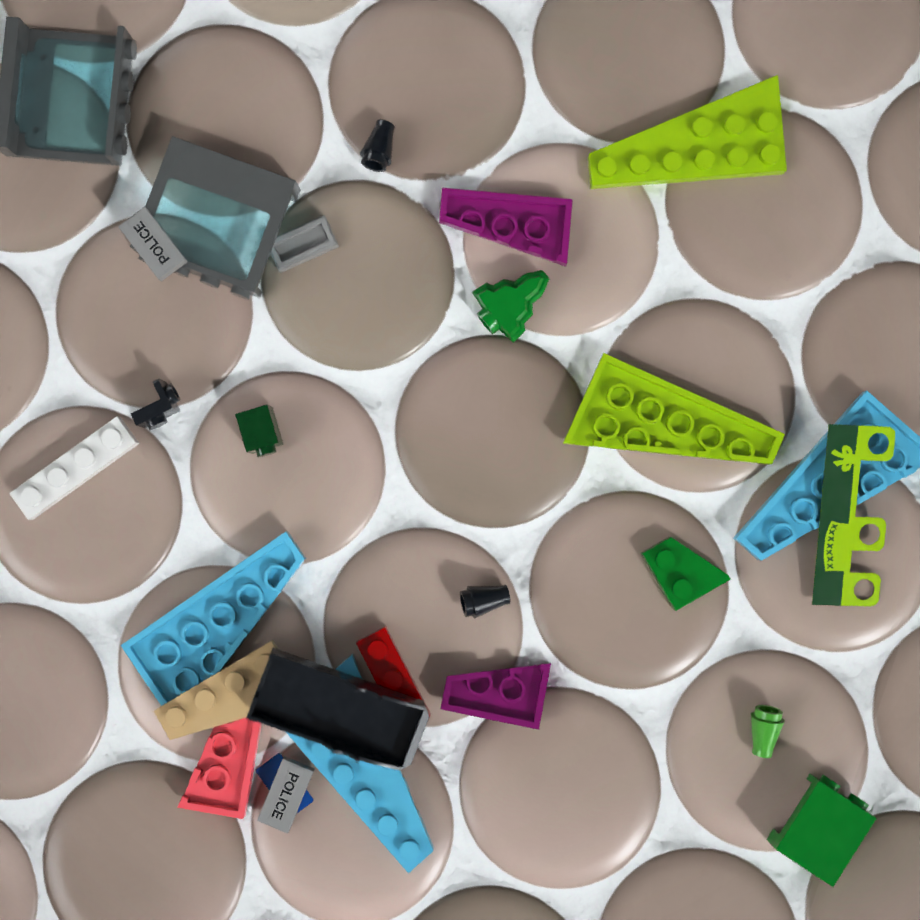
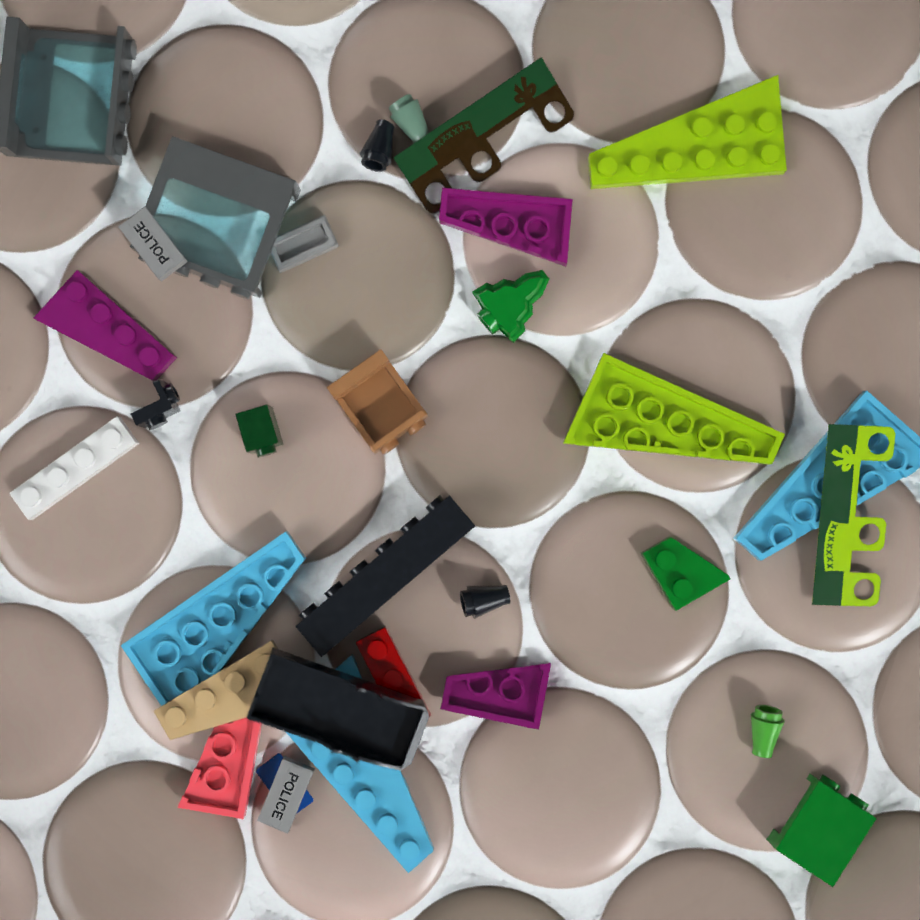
none -> magenta wing [33,270,177,381]
none -> black brick [295,495,475,657]
none -> medium nougat panel [327,349,428,455]
none -> sand green cone [389,94,430,143]
none -> piece [393,57,574,213]

